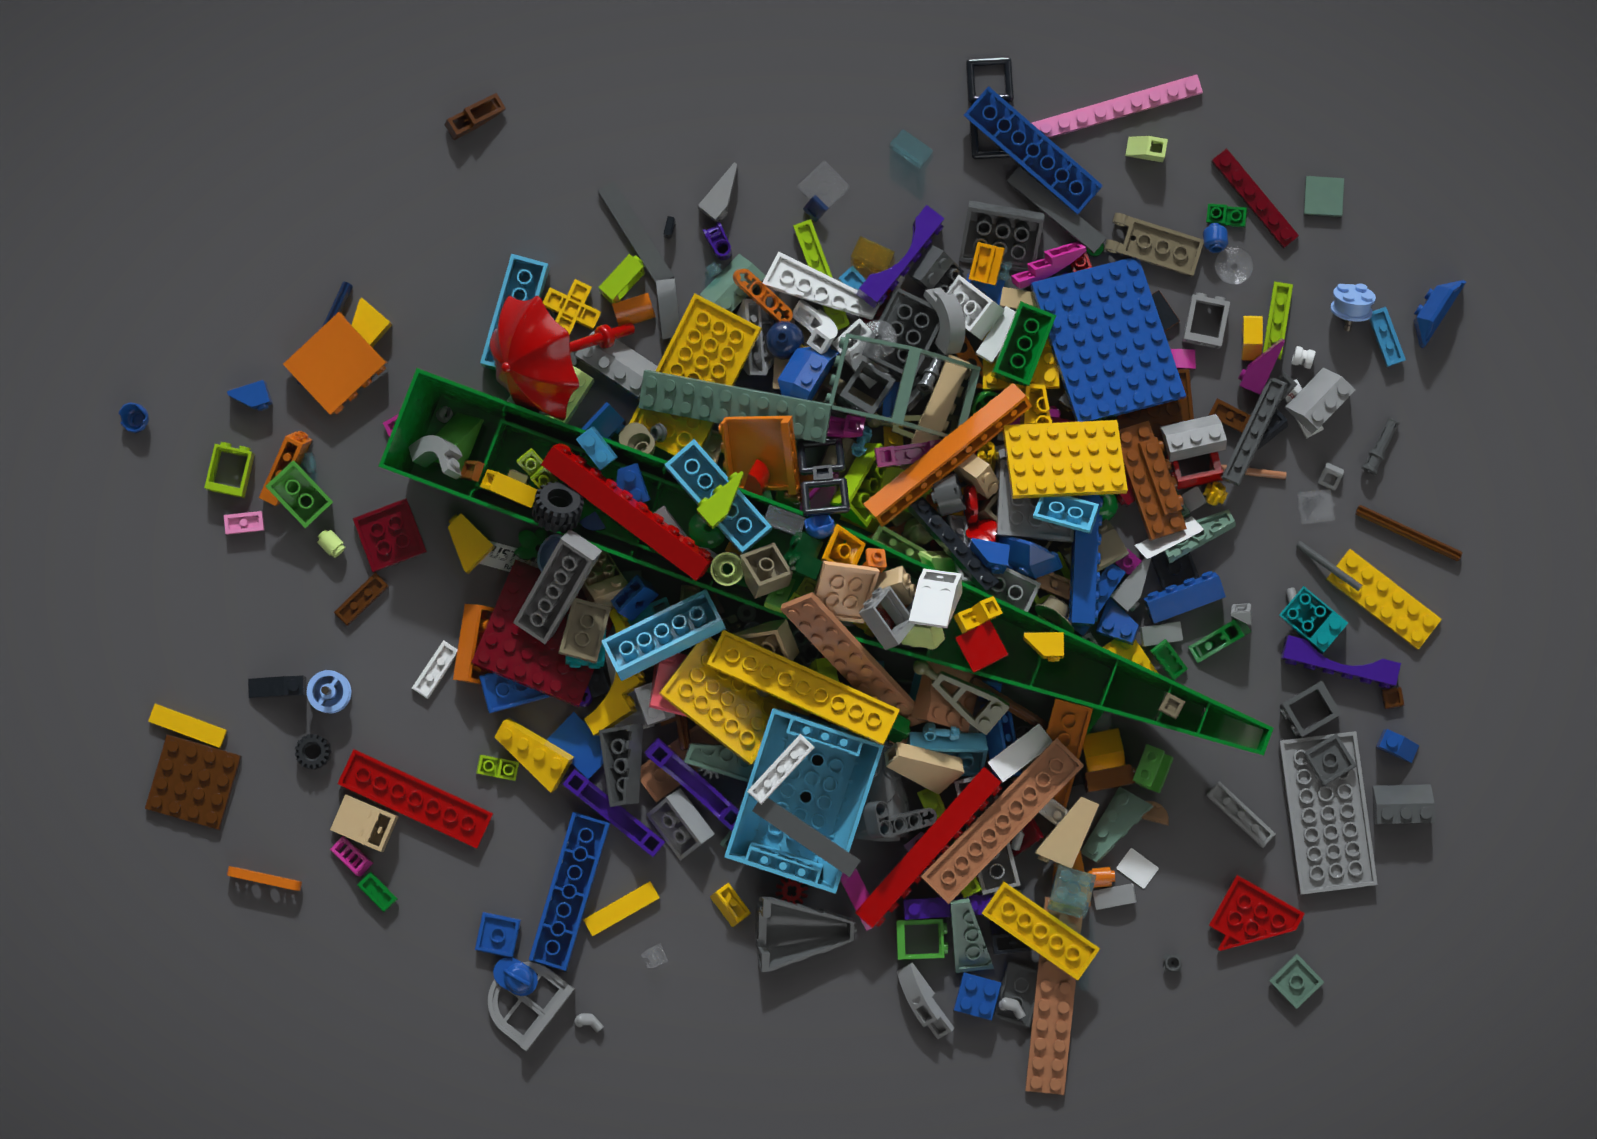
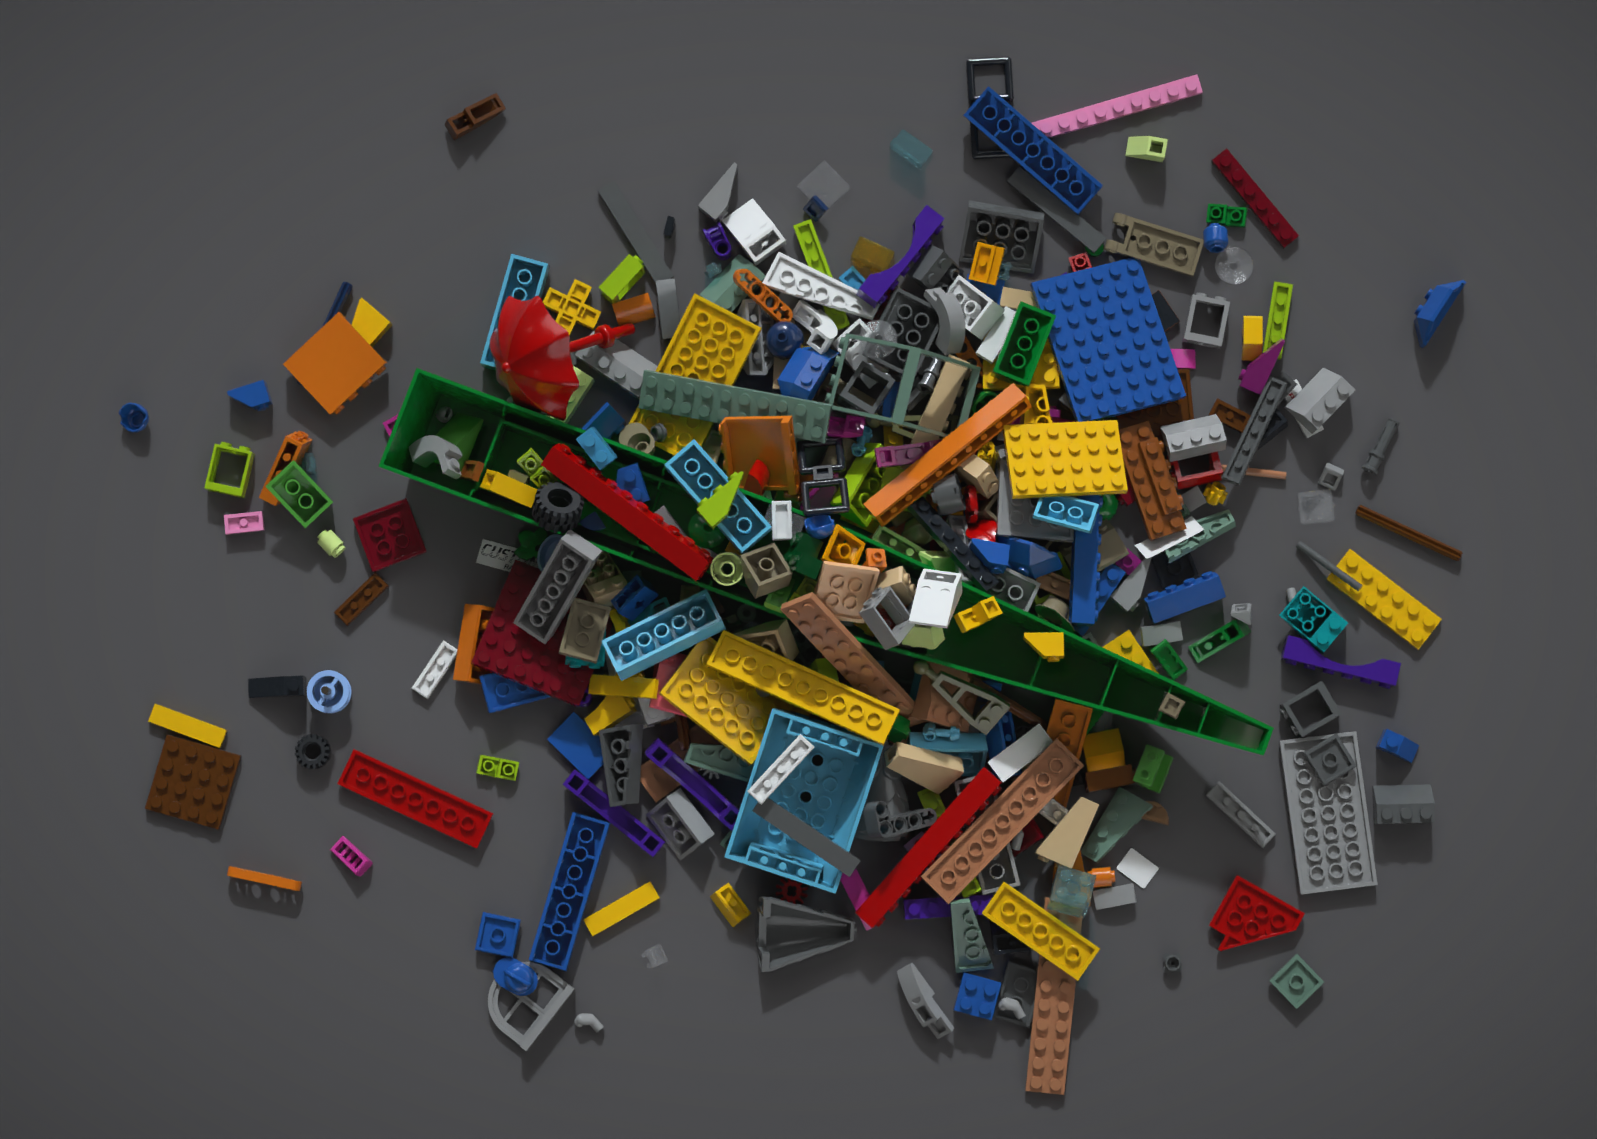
tan slope [330,794,399,852] -> none
green plate [357,871,398,913] -> none
yellow slope [448,514,495,574] -> none
yellow wedge [495,718,574,793] -> none
bright green window [896,919,948,960] -> none
red tile [955,620,1008,673] -> none
dark pink slope [1011,241,1087,289] -> none
blue wing [1096,598,1139,645] -> none
white wheel [1291,346,1315,369] -> none
sand green tile [1303,176,1344,217] -> none
light blue wheel [1330,284,1376,331] -> none
dark azure plate [1369,307,1406,367] -> none
reddish brown tile [1381,687,1405,709] -> none
none -> yellow tile [588,675,659,699]
none -> white slope [722,198,786,266]
none -> white tile [772,501,792,541]

